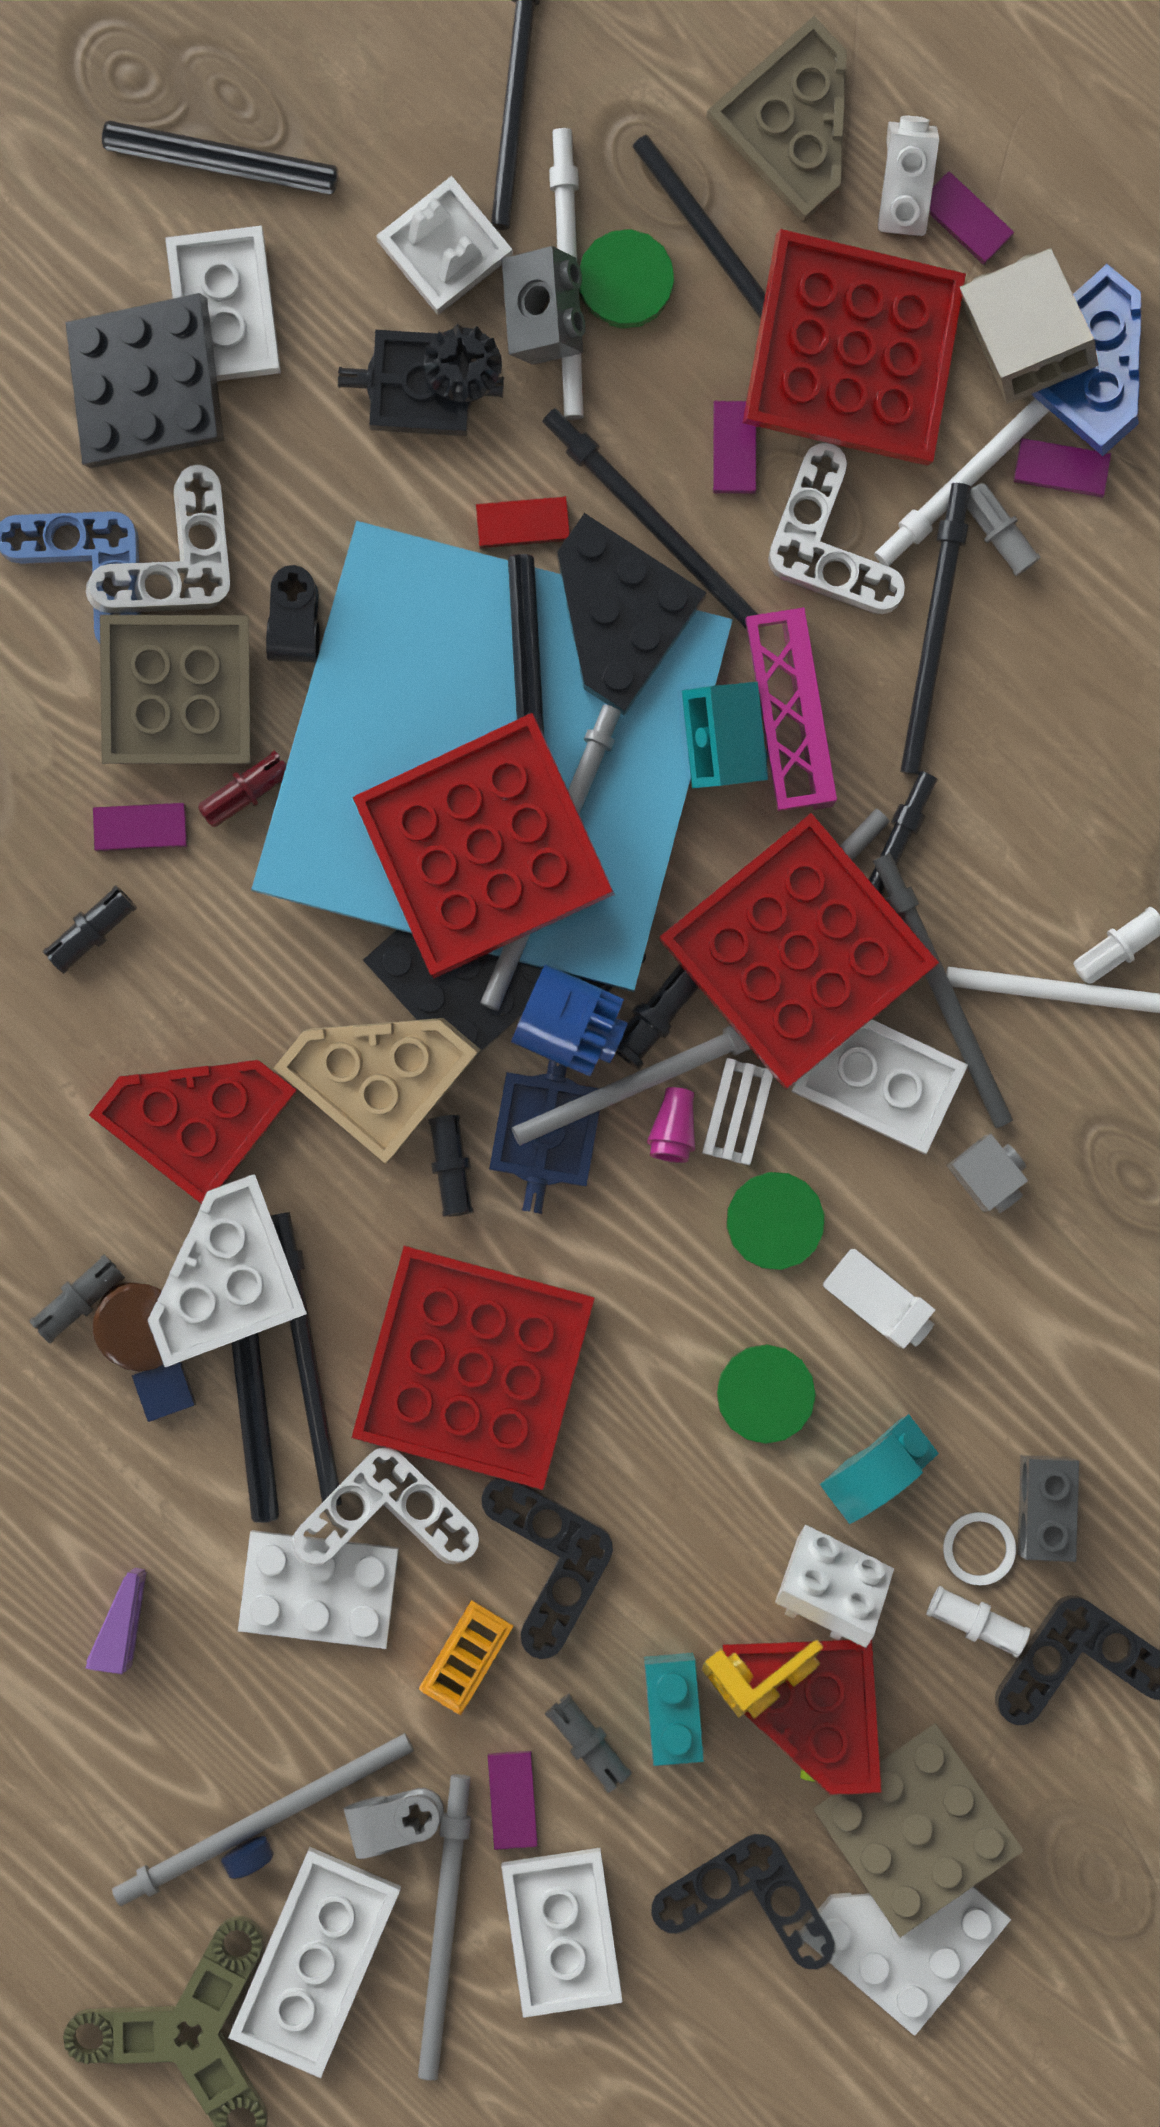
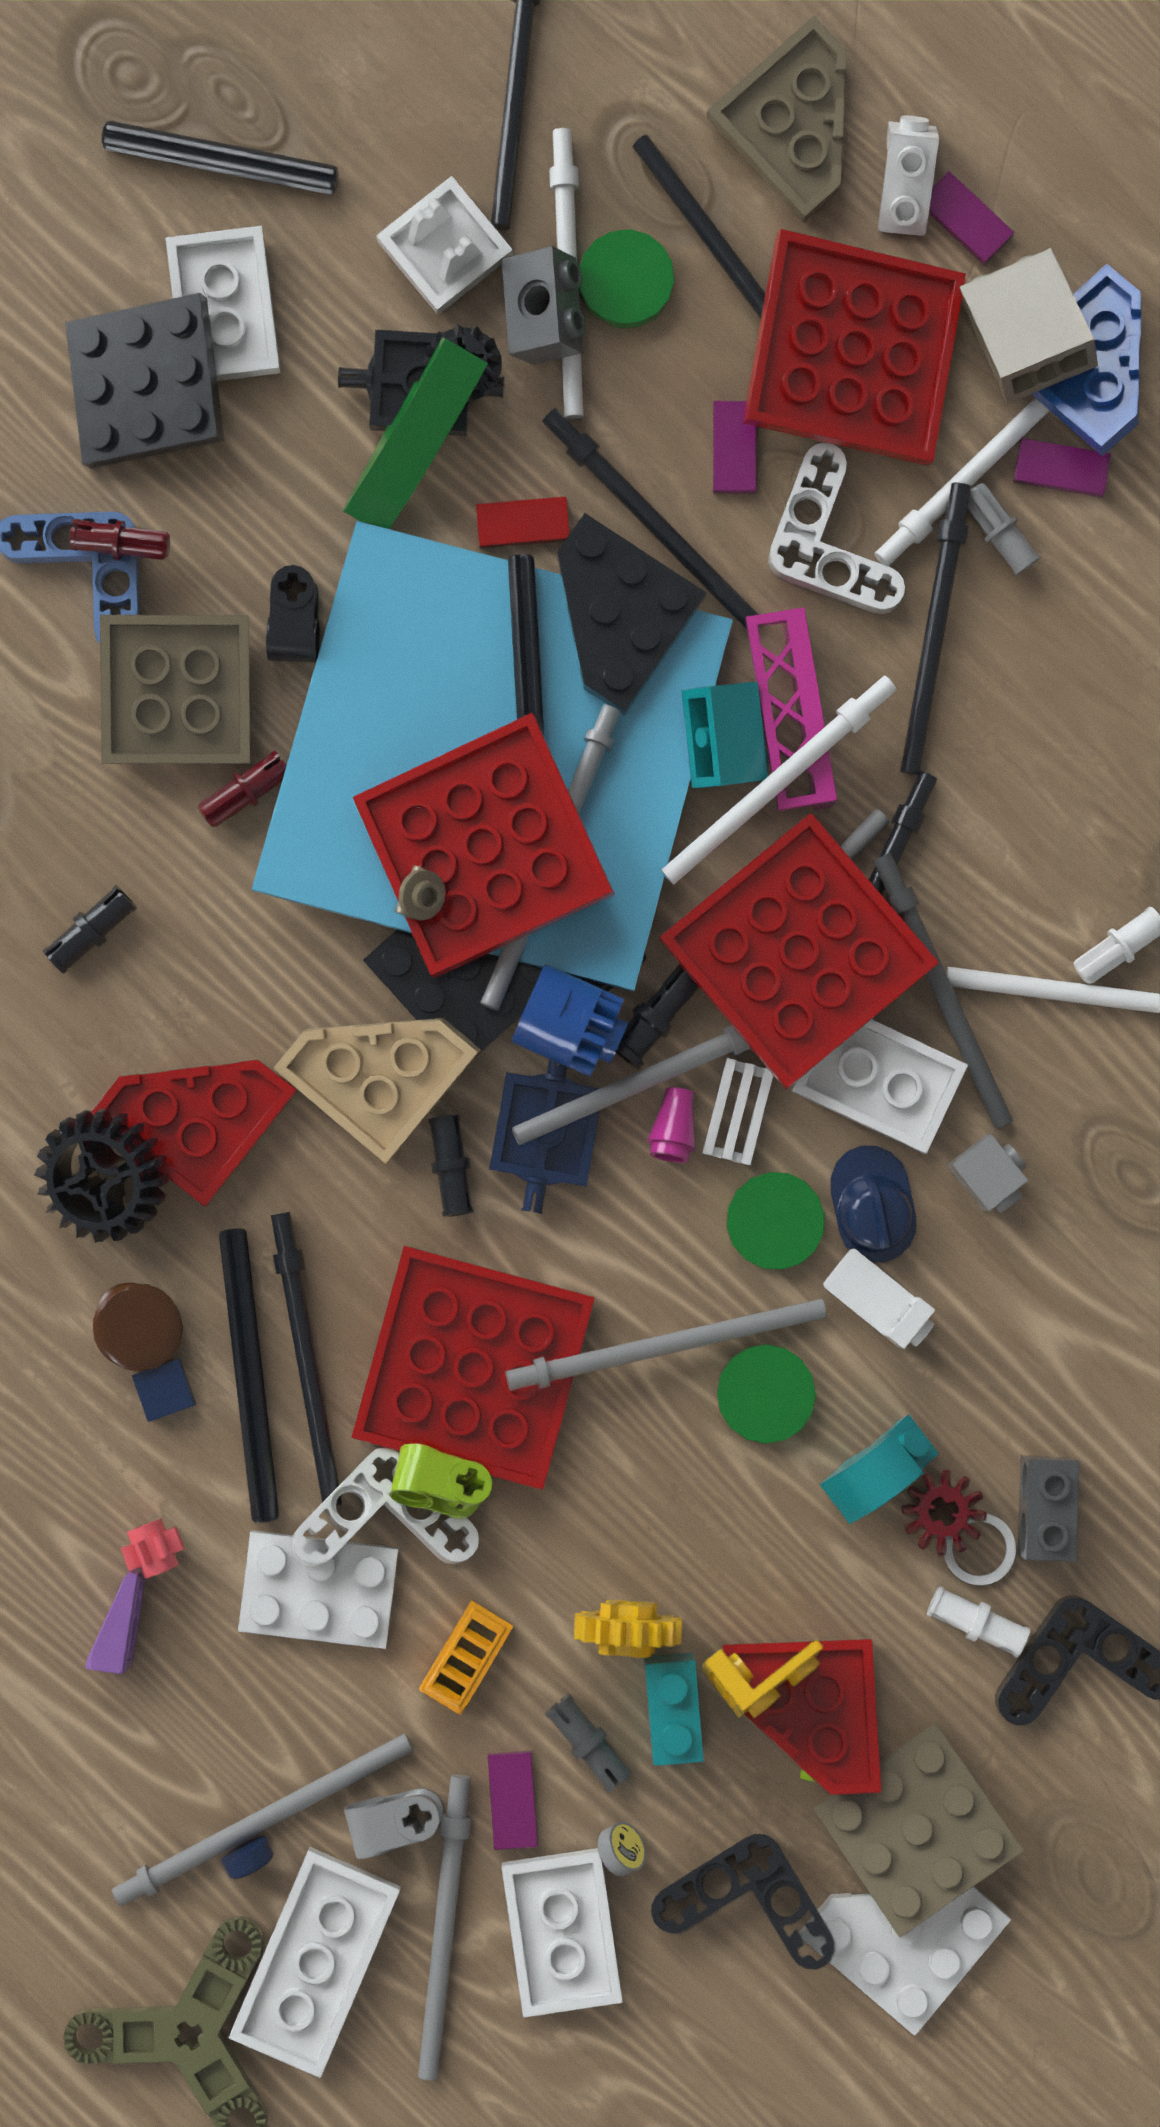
dark grey pin [29,1254,125,1344] -> none
white beam [86,465,230,613] -> none
magenta piece [93,803,187,851] -> none
white plate [148,1174,307,1367] -> none
black beam [481,1478,613,1659] -> none
white plate [775,1525,894,1648] -> none
none -> black gear [34,1108,170,1243]
none -> dark red axle [70,519,170,560]
none -> coral gear [121,1518,185,1579]
none -> green slope [342,338,488,529]
none -> lime piece [390,1444,492,1519]
none -> dark tan plate [394,865,445,920]
none -> light grey bar [505,1299,826,1391]
none -> yellow gear [574,1600,683,1658]
none -> tile [598,1822,646,1877]
none -> white bar [661,675,897,885]
none -> dark blue piece [830,1146,916,1262]
none -> dark red gear [901,1470,987,1556]

